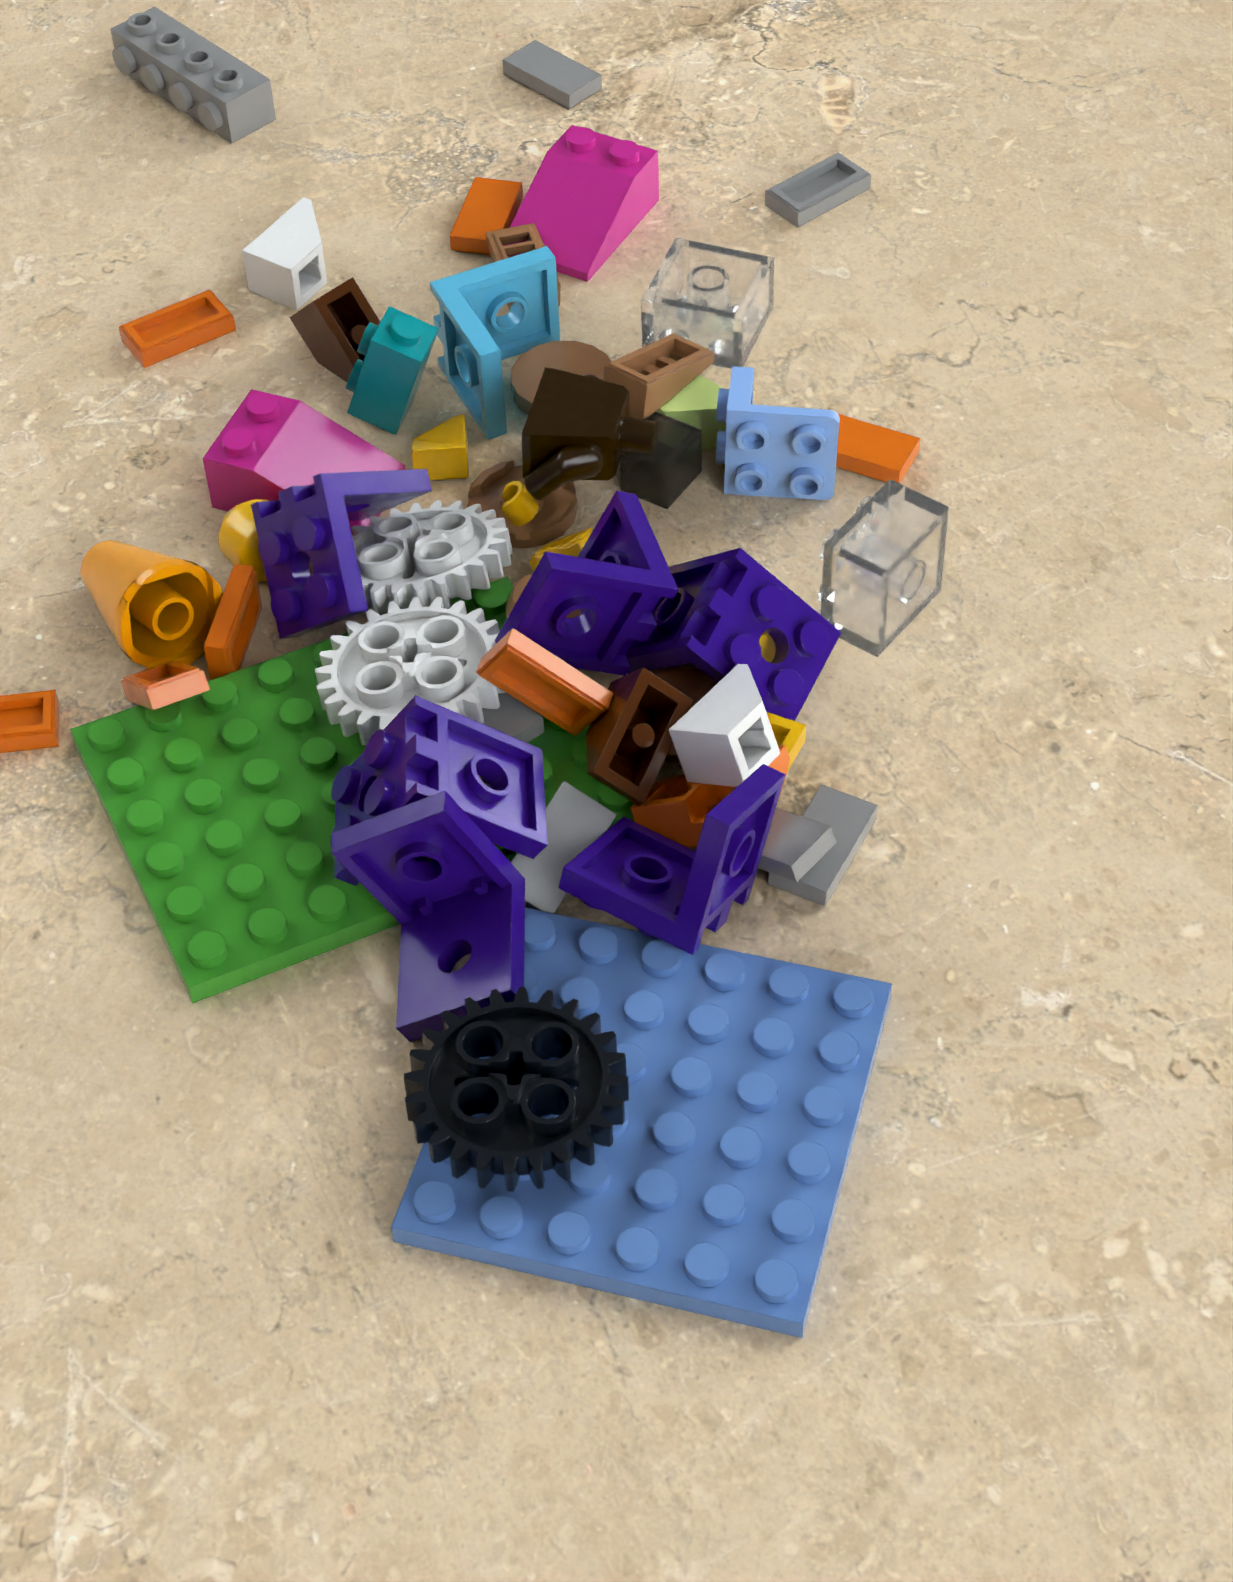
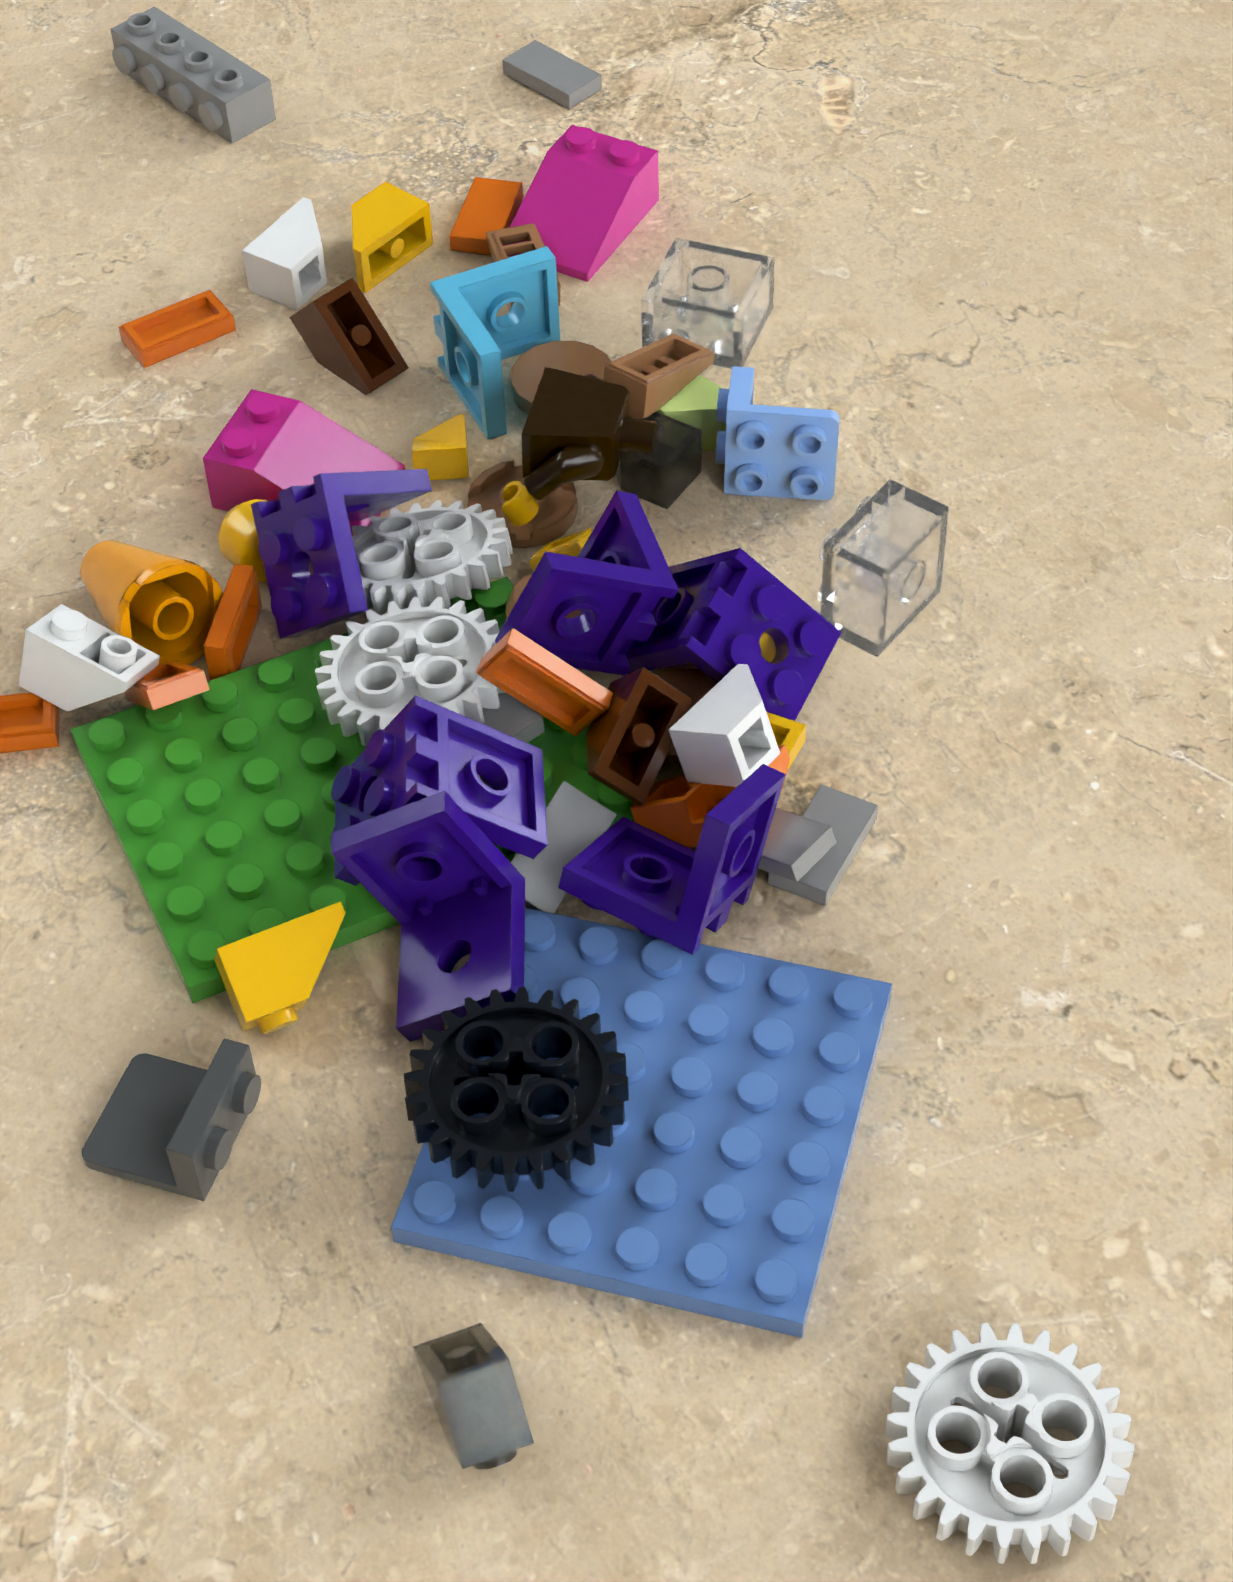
teal brick [345,306,439,435] -> none
light grey tile [765,153,871,228] -> none
orange tile [820,408,920,486] -> none
none -> white slope [18,604,160,712]
none -> dark grey bracket [82,1038,261,1201]
none -> yellow slope [214,901,346,1035]
none -> yellow slope [351,181,433,293]
none -> clear smoke slope [413,1323,534,1470]
none -> white gear [885,1323,1134,1564]

